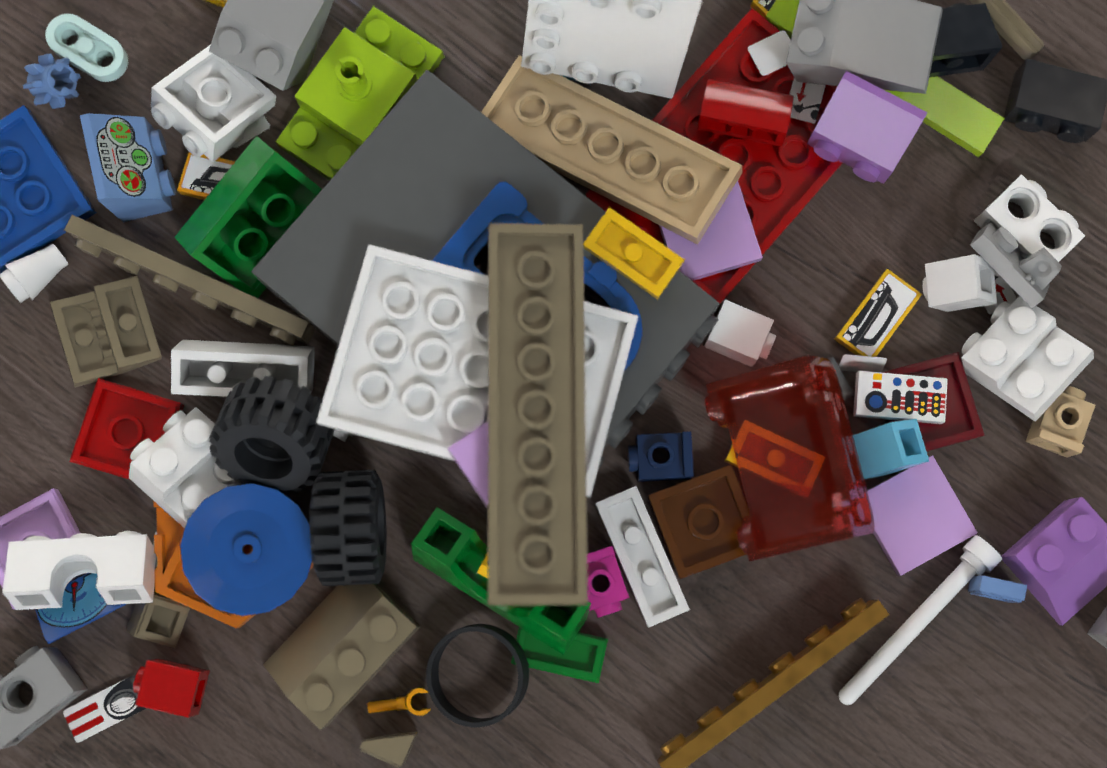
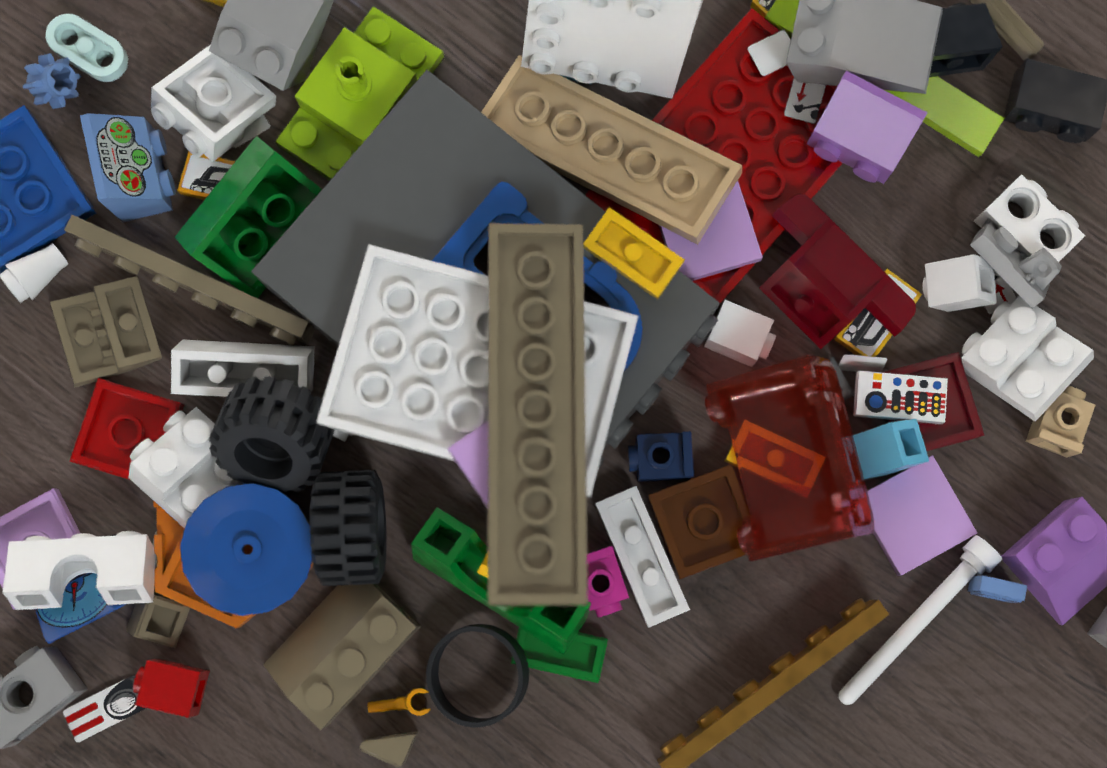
red brick [698,78,794,147] -> none
none -> dark red plate [759,194,916,349]

